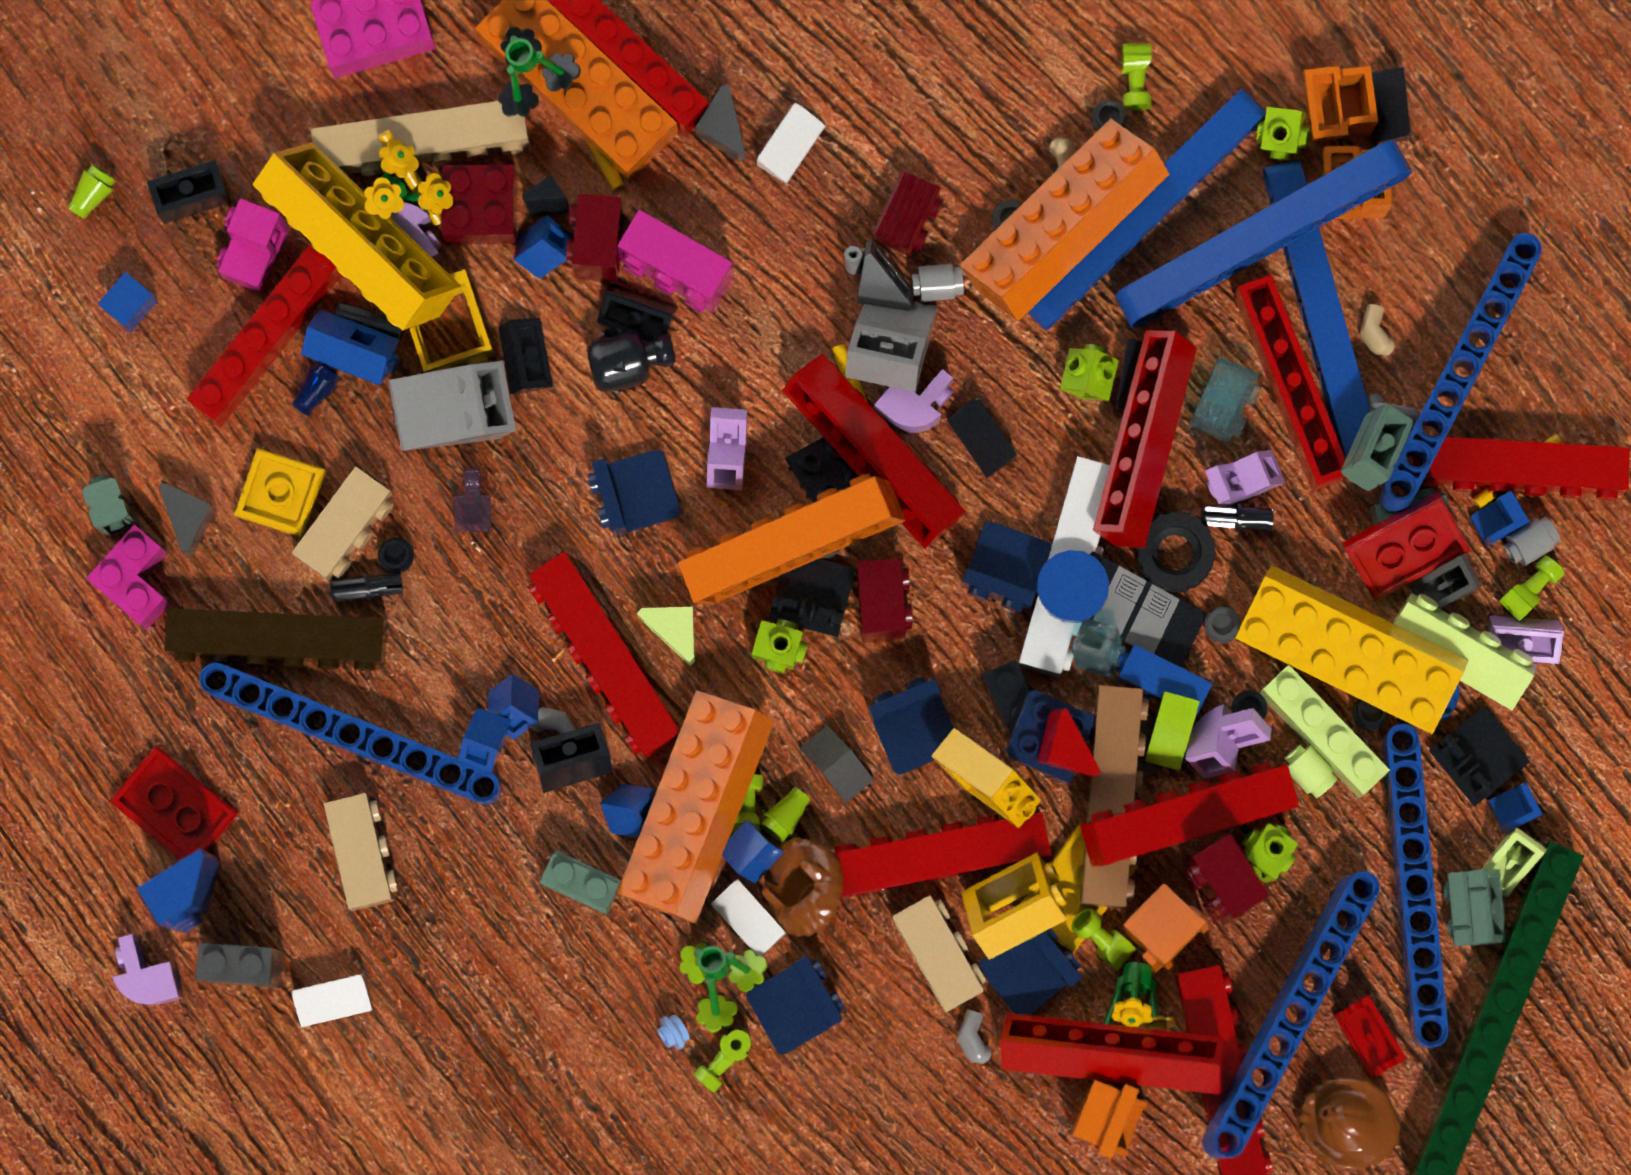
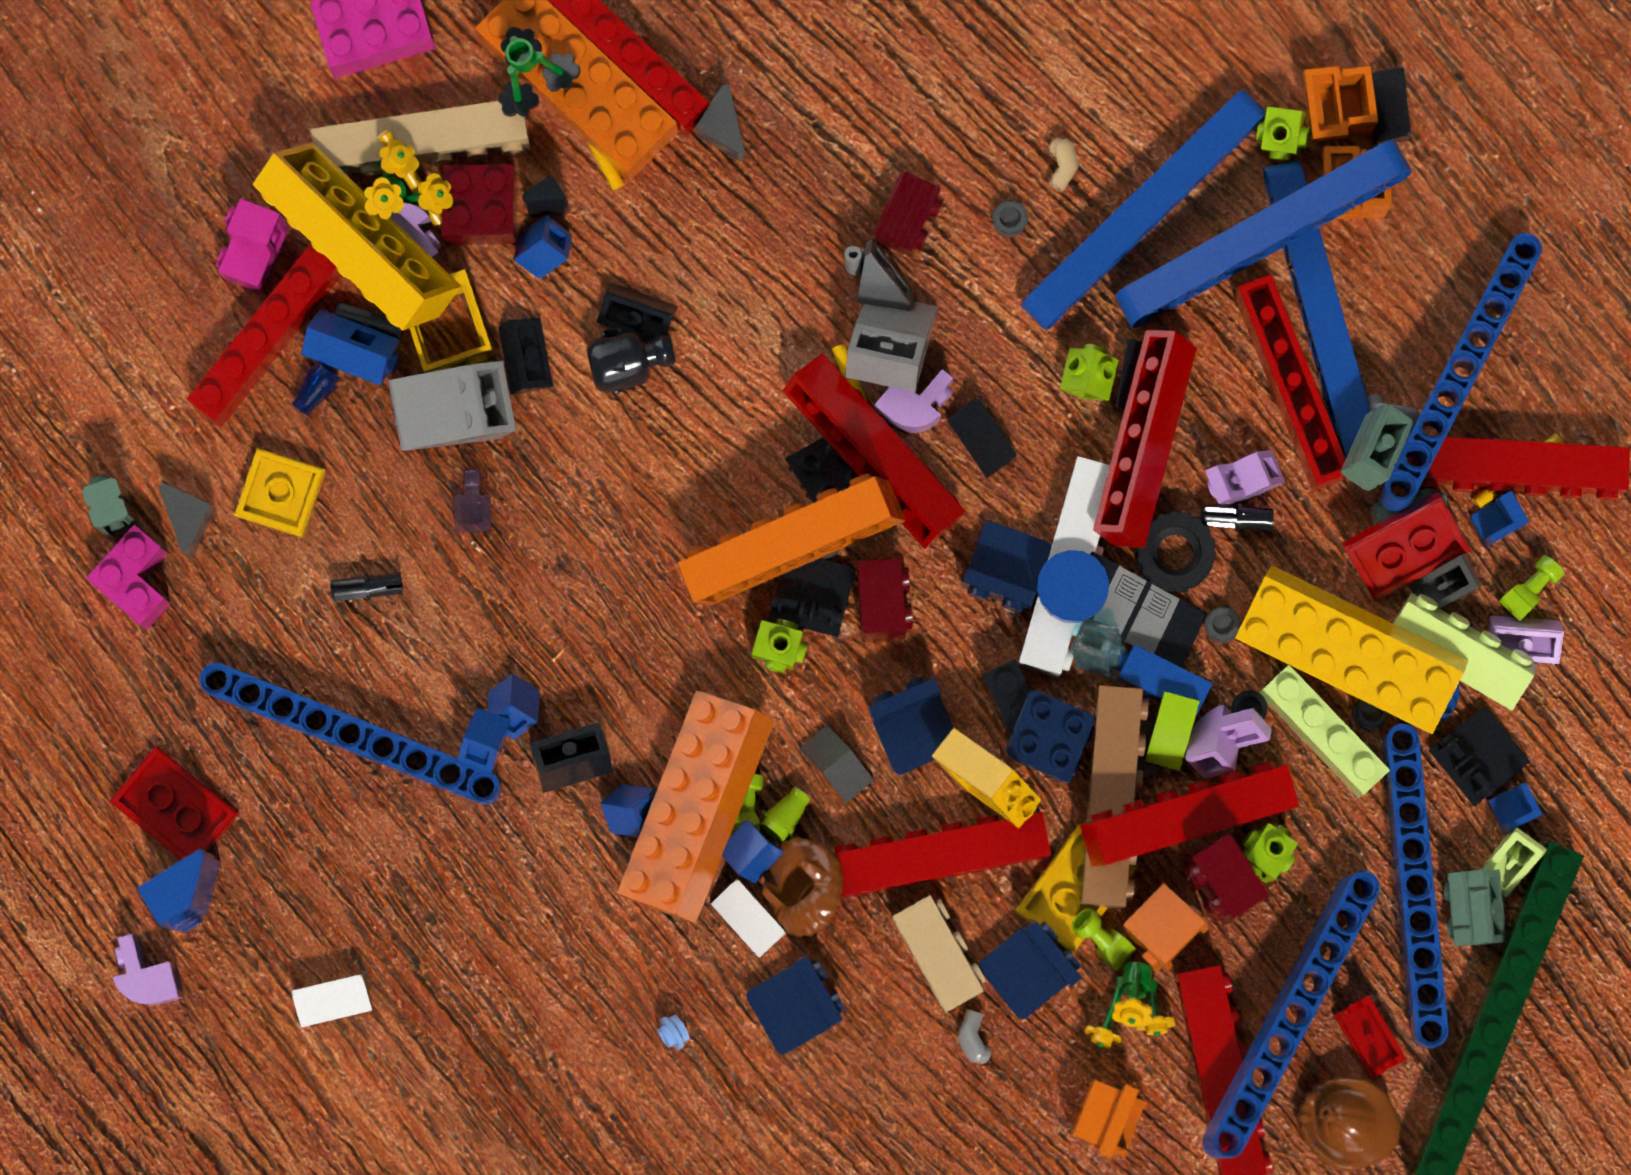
lime cone [67,164,116,219] -> none
blue panel [99,272,158,333] -> none
black brick [147,160,232,224] -> none
dark brown brick [164,608,388,671] -> none
dark grey brick [195,943,284,988] -> none
tan brick [292,466,394,583] -> none
tan brick [323,793,399,911] -> none
black plate [378,538,414,573] -> none
red brick [527,551,680,759] -> none
light grey arm [531,707,577,734] -> none
sand green brick [540,850,621,916] -> none
dark red brick [566,194,625,283] -> none
dark blue bracket [587,450,681,537] -> none
dark pink brick [617,210,734,313] -> none
yellowish green slope [637,607,695,666] -> none
lime plant [679,942,768,1032] -> none
lime leg [692,1030,752,1094] -> none
lavender brick [707,407,748,490] -> none
white slope [757,102,825,184] -> none
light grey brick [912,264,964,302] -> none
orange brick [959,119,1170,322] -> none
yellow window [961,852,1067,959] -> none
red brick [1000,1013,1226,1094] -> none
red slope [1037,709,1102,776] -> none
dark grey plate [1091,101,1127,131] -> none
lime leg [1121,43,1152,111] -> none
clear light blue brick [1189,357,1262,443] -> none
yellowish green brick [1284,744,1338,799] -> none
tan arm [1360,304,1395,356] -> none
light grey brick [1504,517,1560,566] -> none

